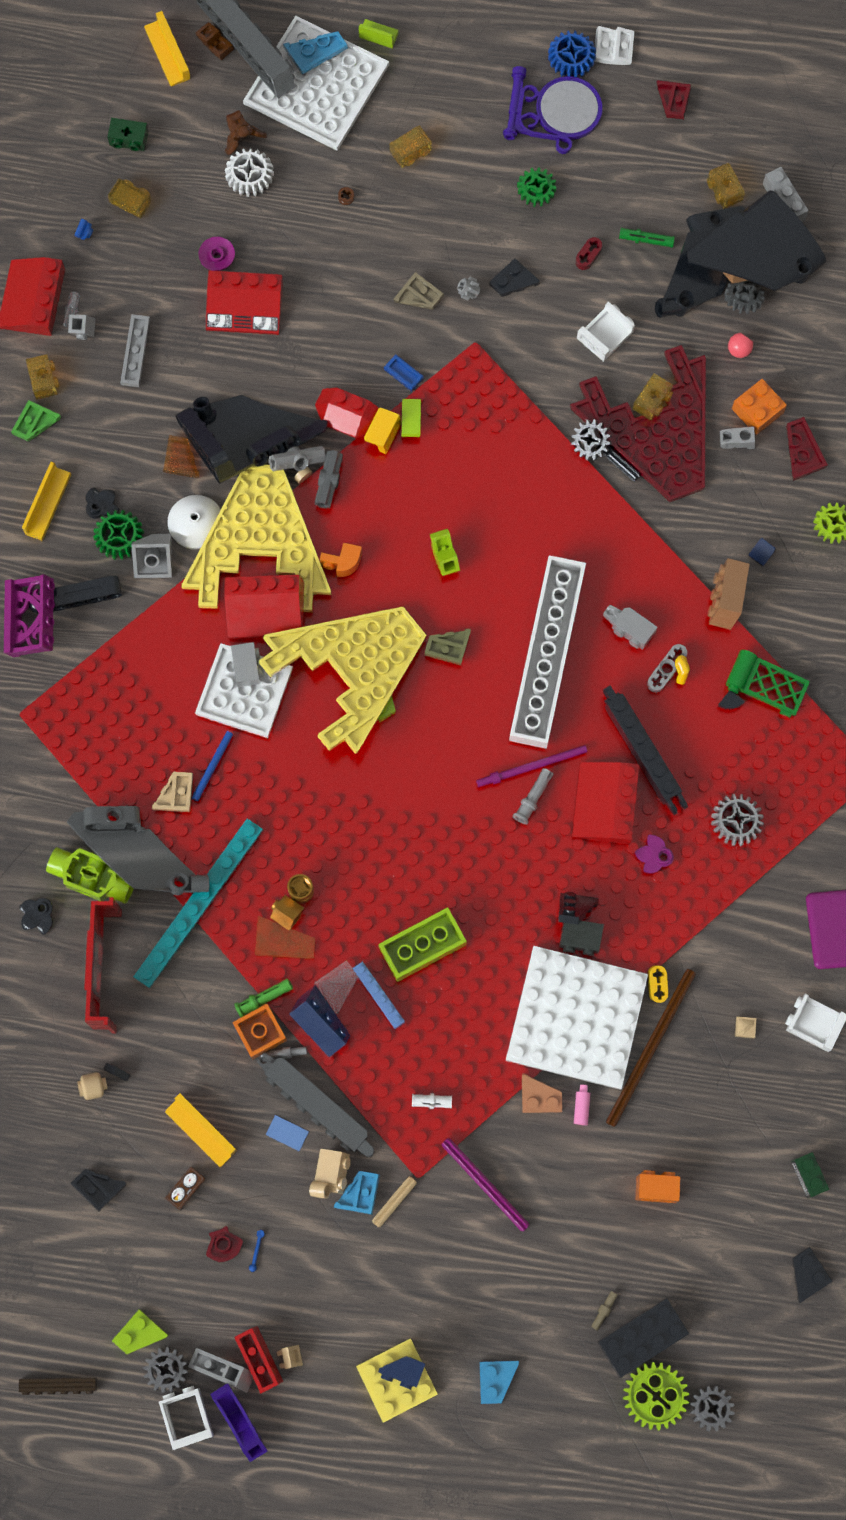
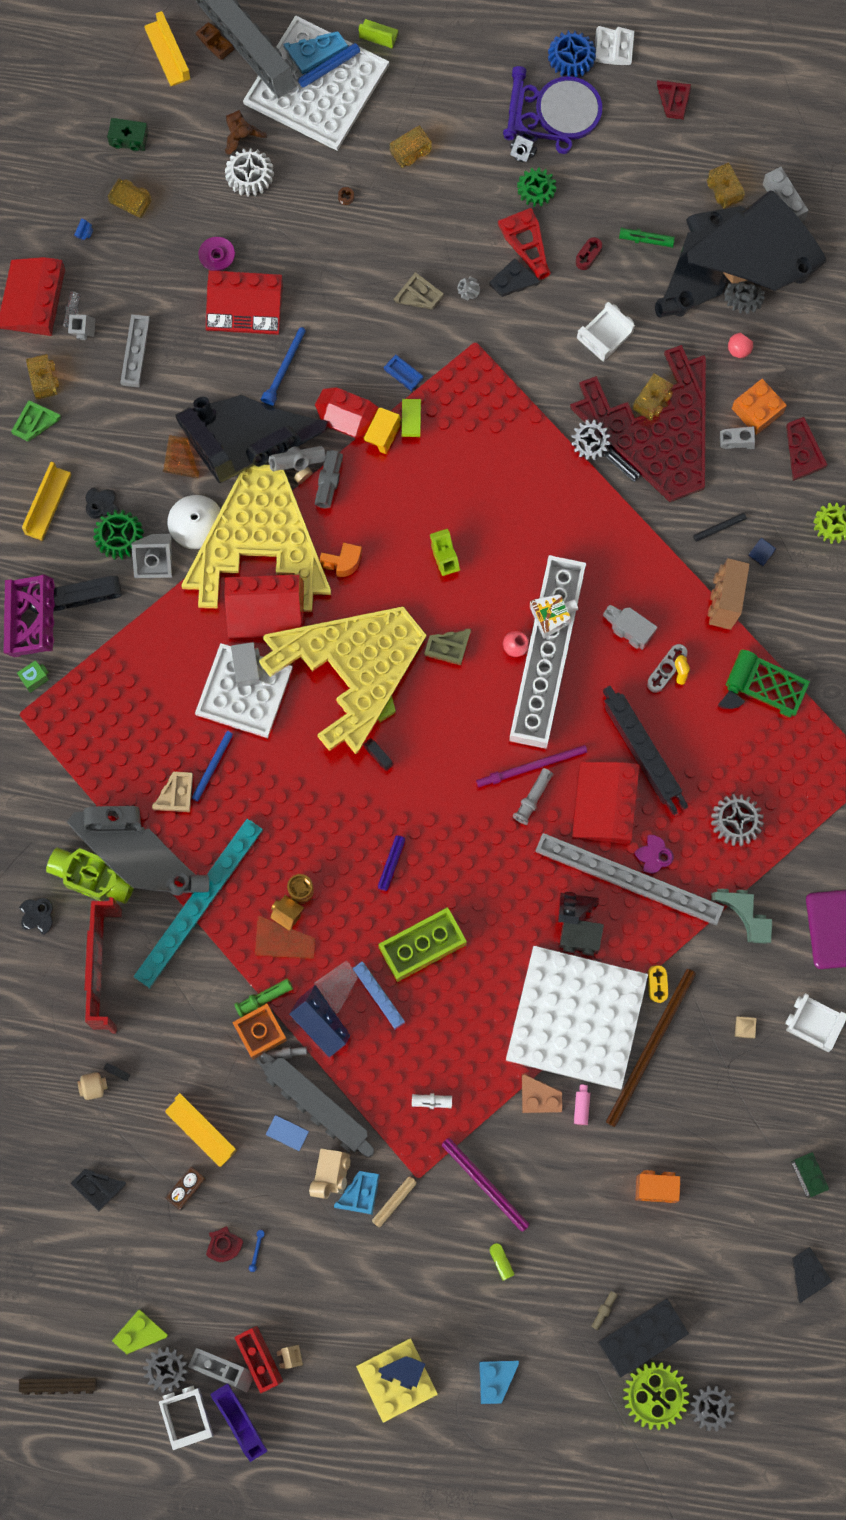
none -> bright green brick [17,660,49,693]
none -> blue piece [261,327,306,406]
none -> blue axle [298,43,360,88]
none -> black beam [363,738,394,771]
none -> dark purple axle [378,835,405,891]
none -> lime bar [489,1243,515,1281]
none -> red plate [498,208,551,280]
none -> coral piece [503,631,529,657]
none -> brick [510,131,538,162]
none -> torso [530,595,578,639]
none -> light grey plate [535,833,724,925]
none -> black bar [693,513,747,542]
none -> sand green arch [711,889,772,944]

